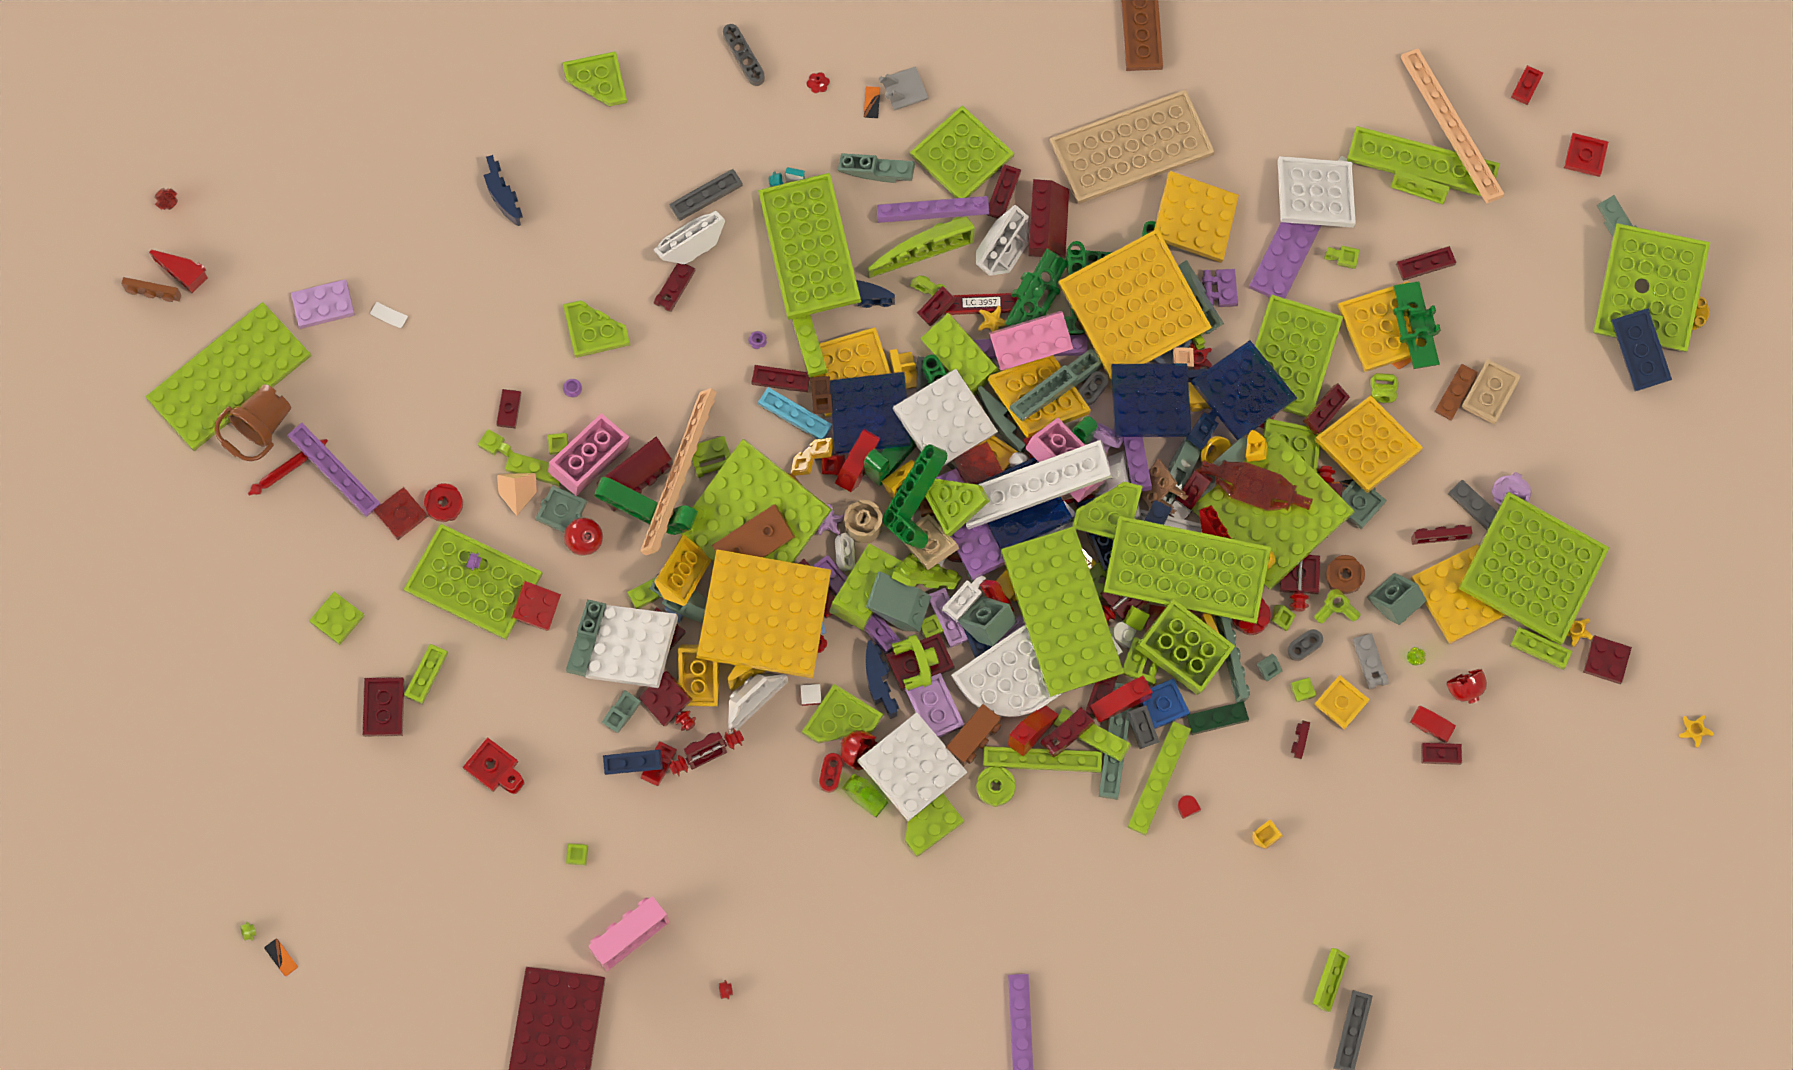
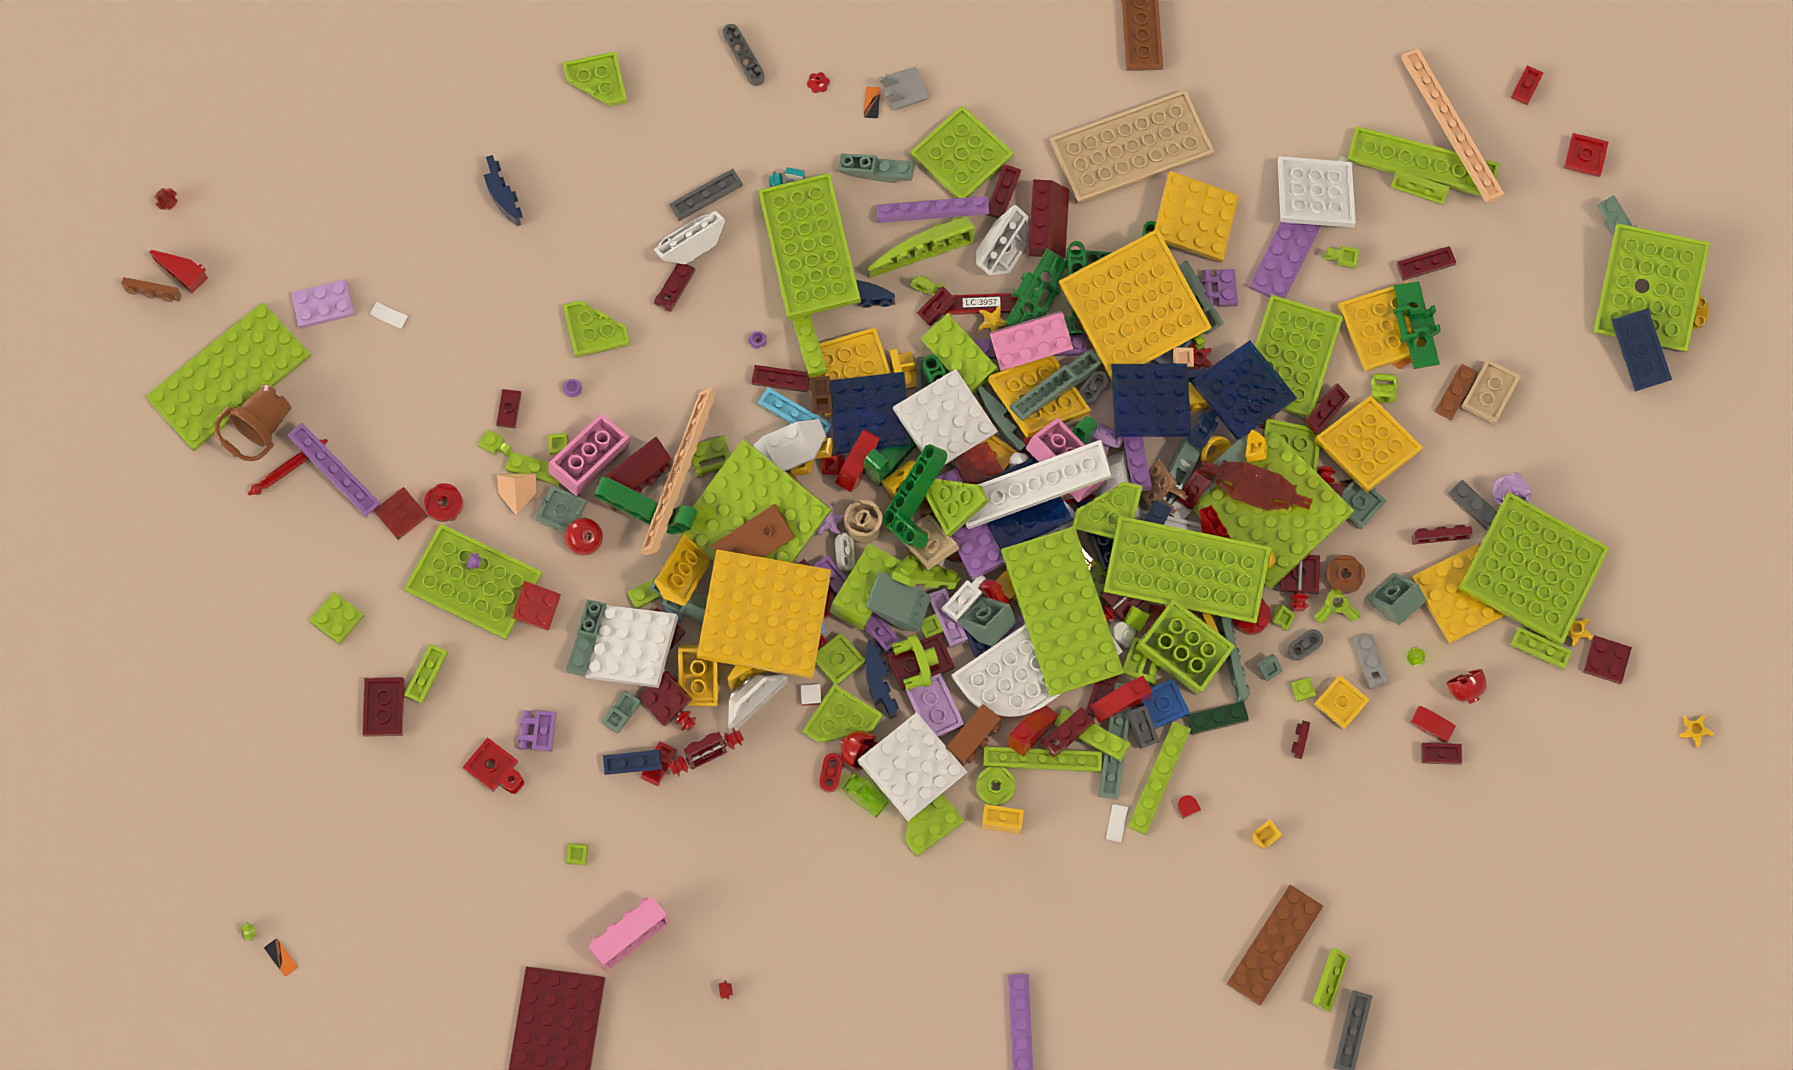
none -> medium lavender plate [518,710,556,752]
none -> white wedge [753,419,826,471]
none -> lime plate [816,633,866,686]
none -> yellow panel [982,804,1024,834]
none -> white sticker [1106,804,1128,842]
none -> dark orange plate [1227,885,1323,1006]

